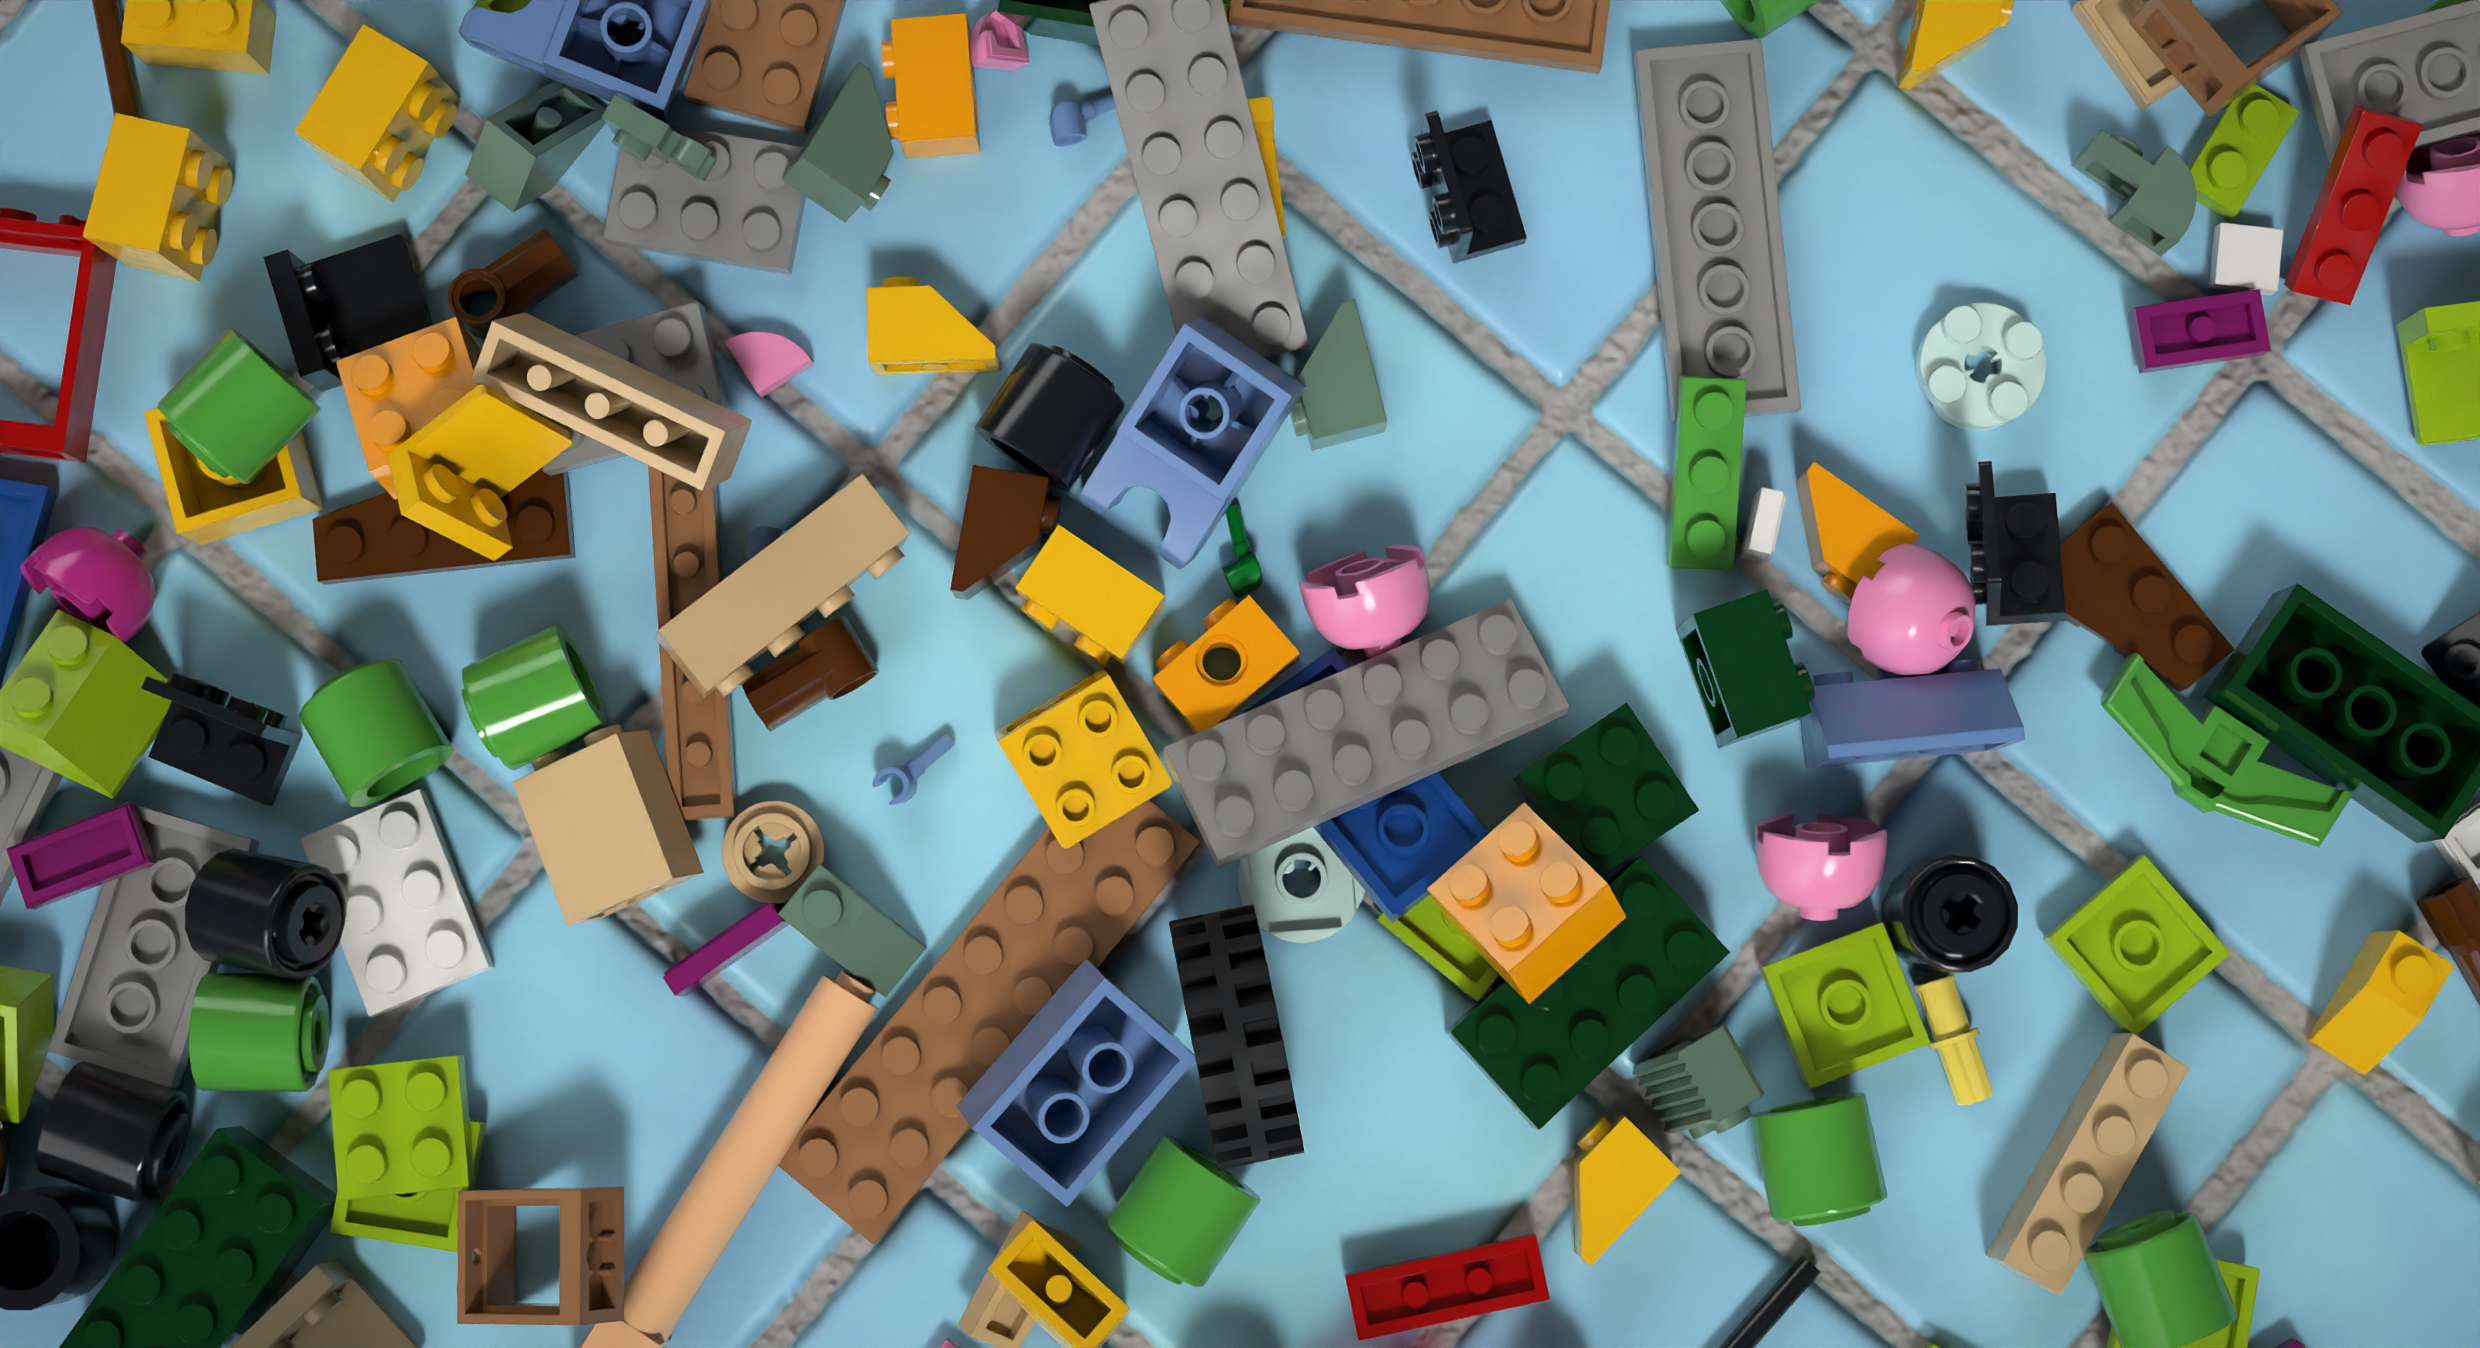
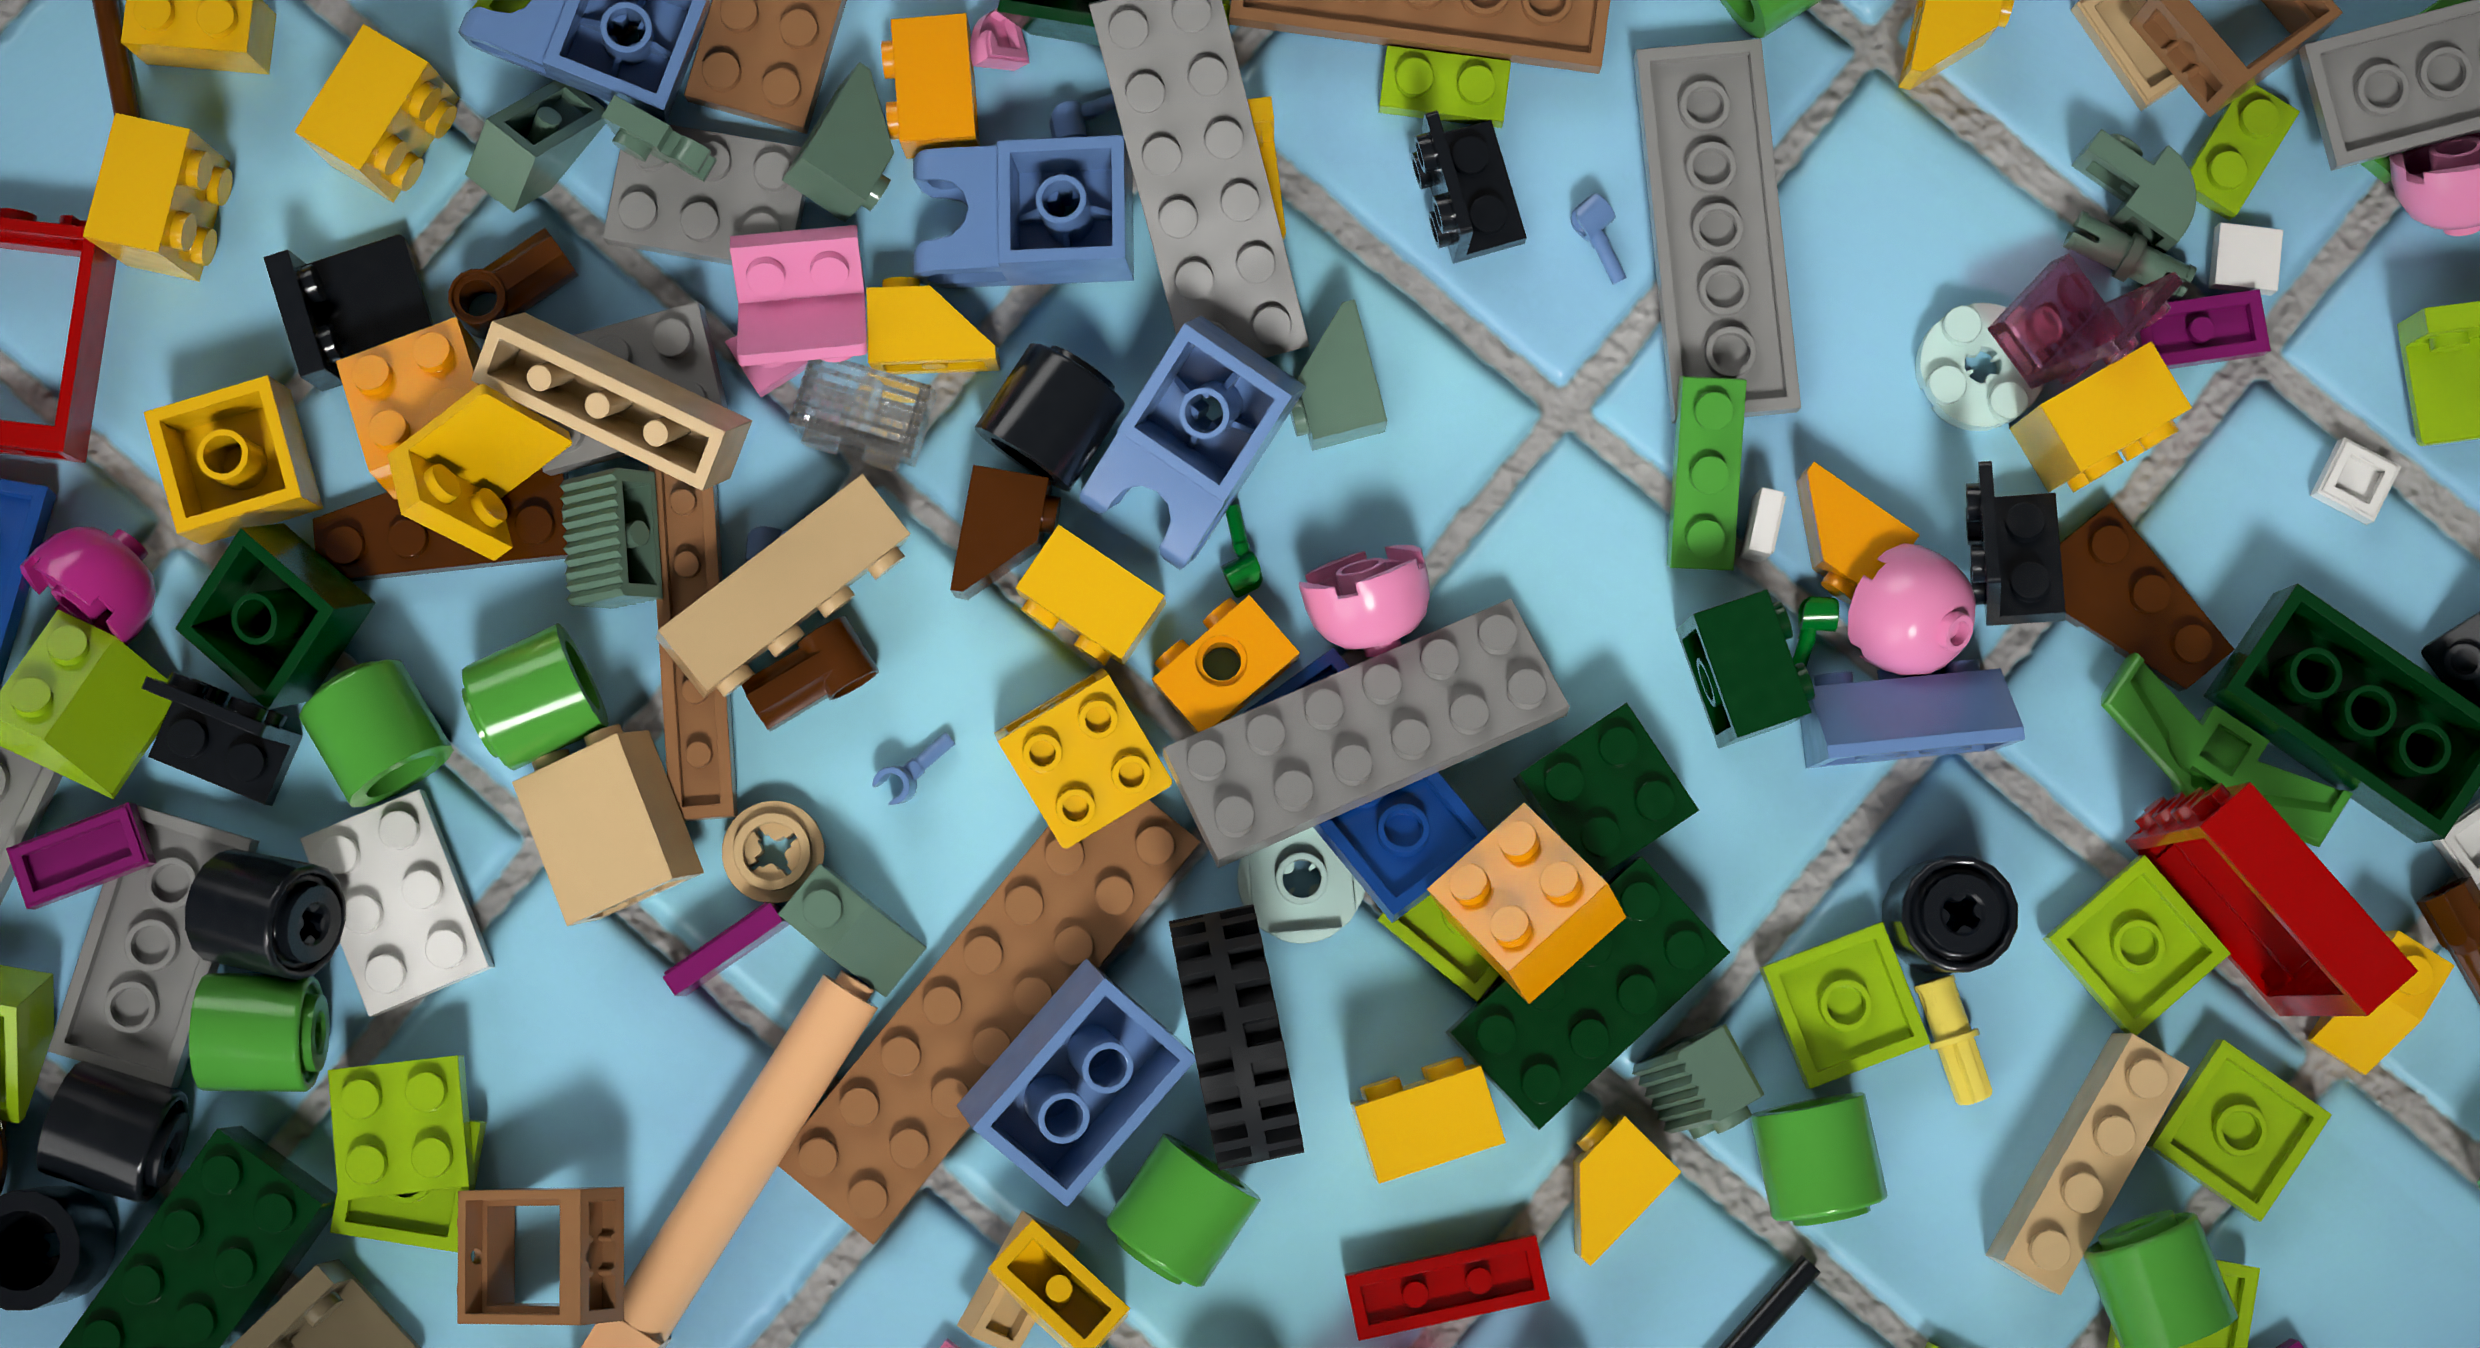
bright green piece [158,327,321,484] -> none
bright pink cylinder [1756,814,1887,921] -> none
red plate [2284,104,2423,305] -> none
none -> dark green brick [175,523,376,710]
none -> sand green brick [560,468,663,609]
none -> bright pink bracket [730,225,868,368]
none -> clear brick [789,359,938,472]
none -> medium blue brick [913,135,1134,288]
none -> yellow brick [1350,1056,1506,1184]
none -> lime plate [1378,46,1511,128]
none -> medium blue hand [1571,193,1627,284]
none -> green hand [1793,596,1839,667]
none -> clear pink bracket [1987,253,2183,389]
none -> yellow brick [2010,341,2192,493]
none -> sand green pin [2063,211,2197,302]
none -> red window [2125,782,2418,1016]
none -> lime plate [2146,1039,2332,1222]
none -> white tile [2310,437,2402,525]

